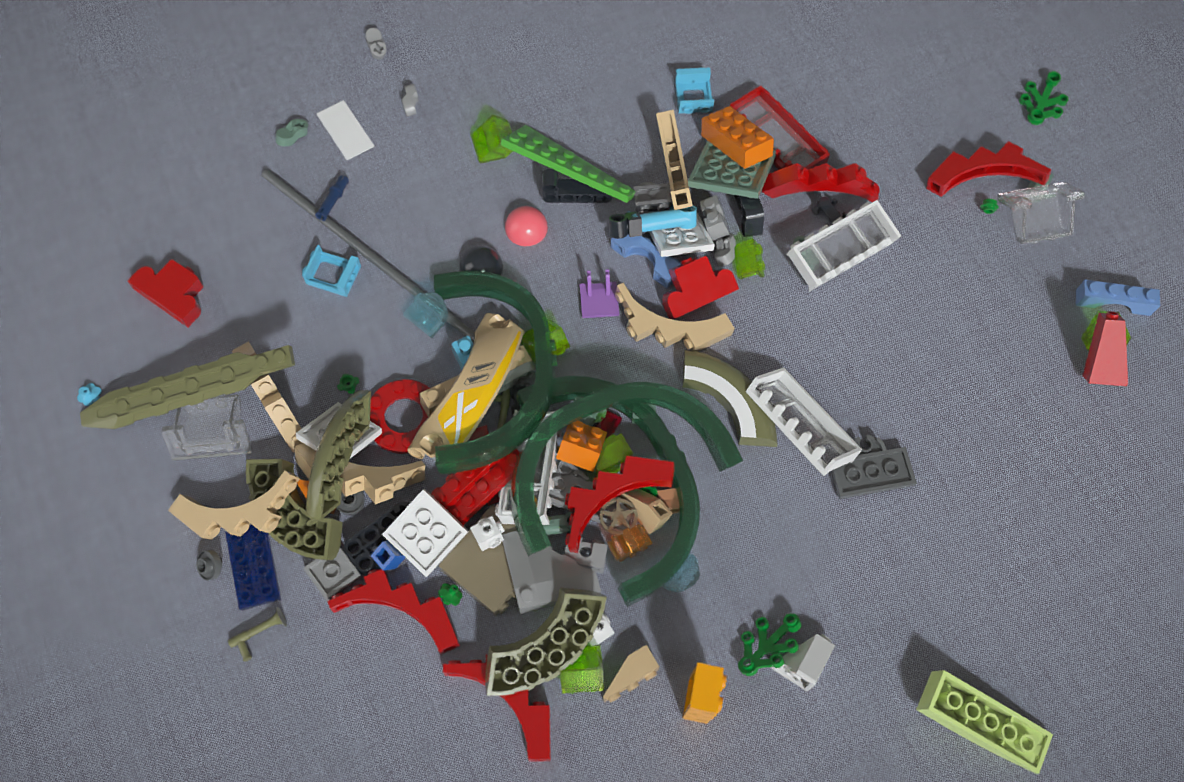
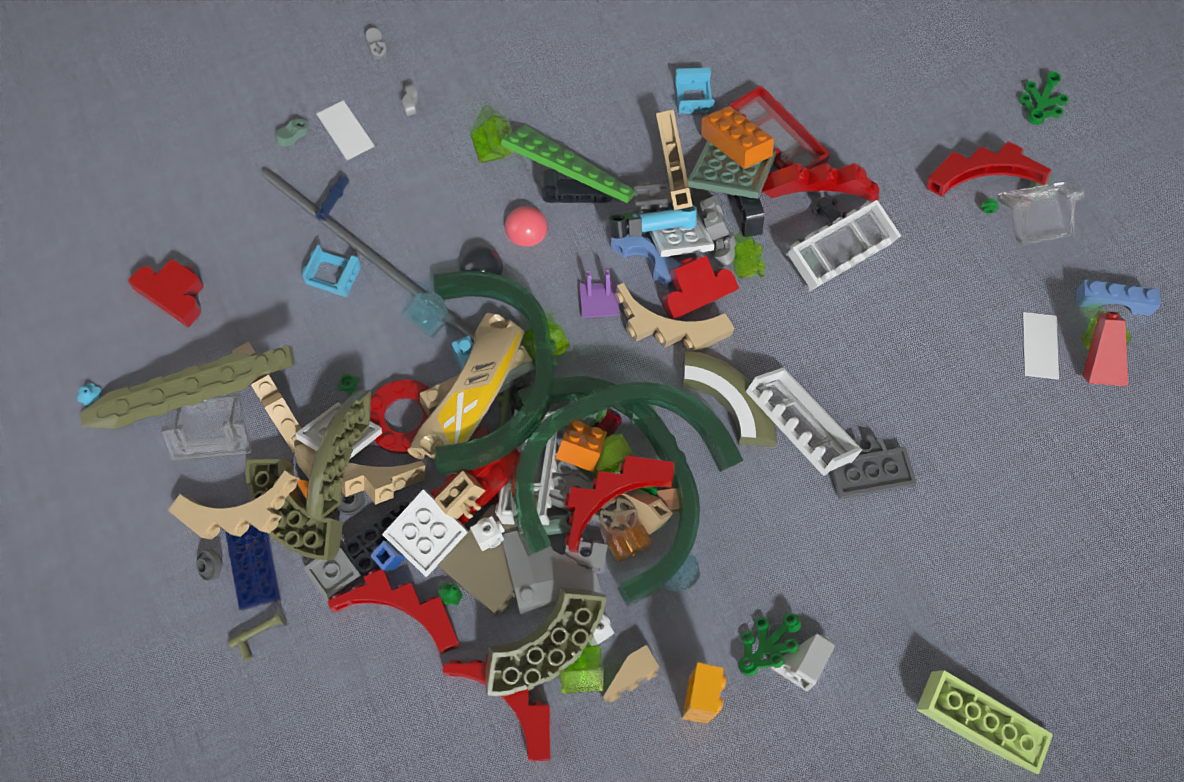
none -> tan brick [434,471,485,519]
none -> white sticker [1023,312,1059,380]

